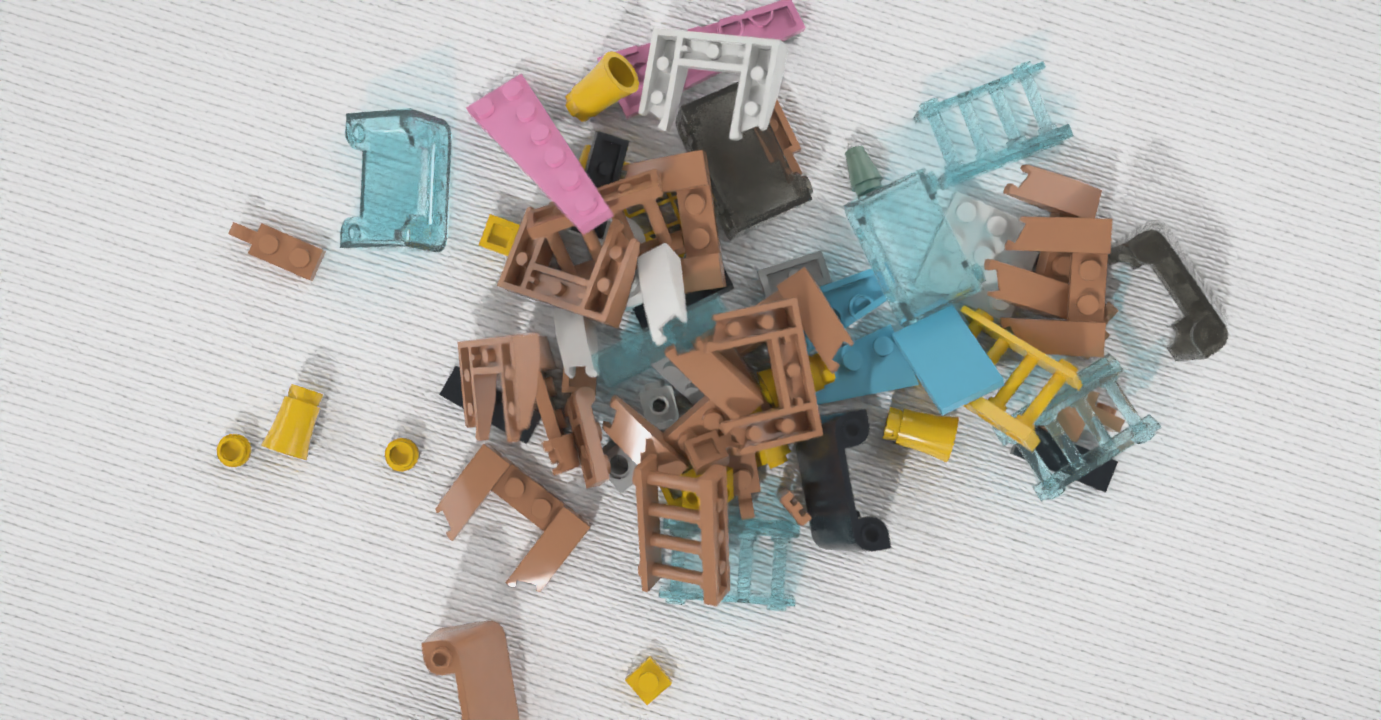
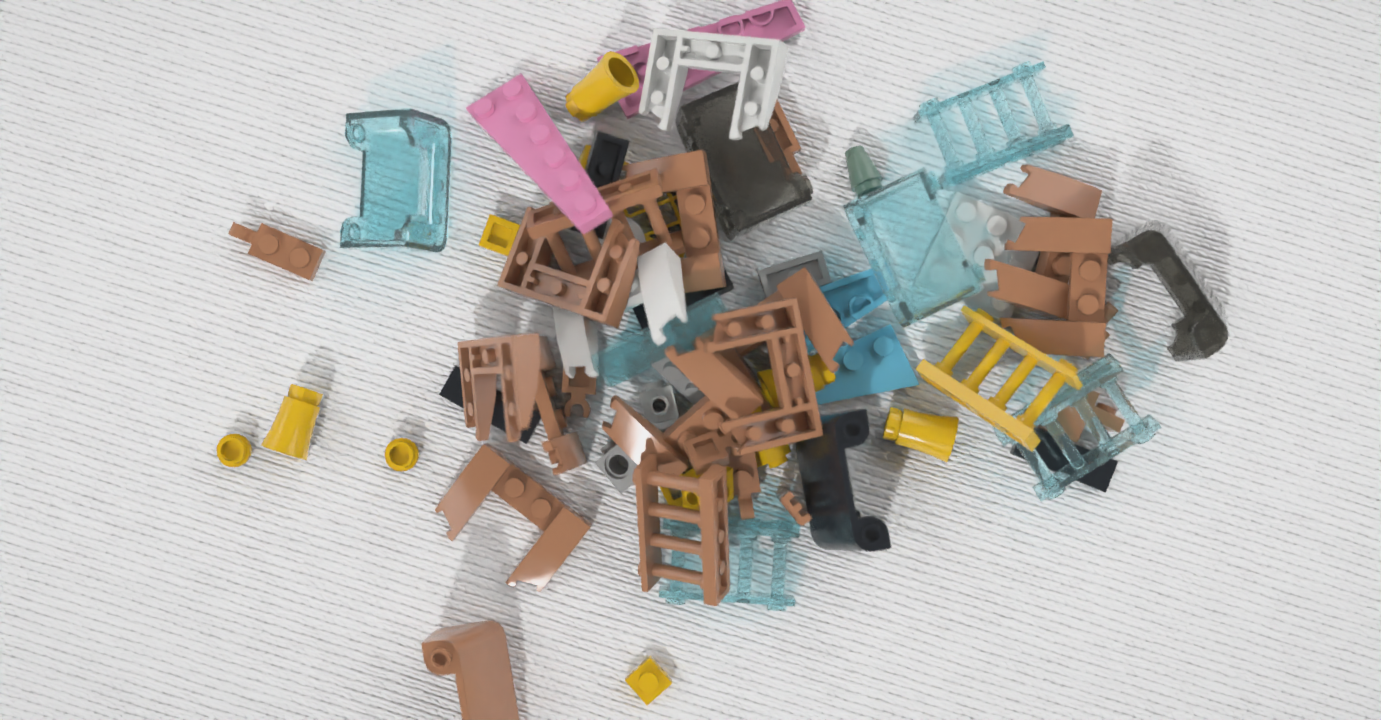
nougat plate [566,387,611,489] -> none
medium azure tile [892,305,1004,416] -> none

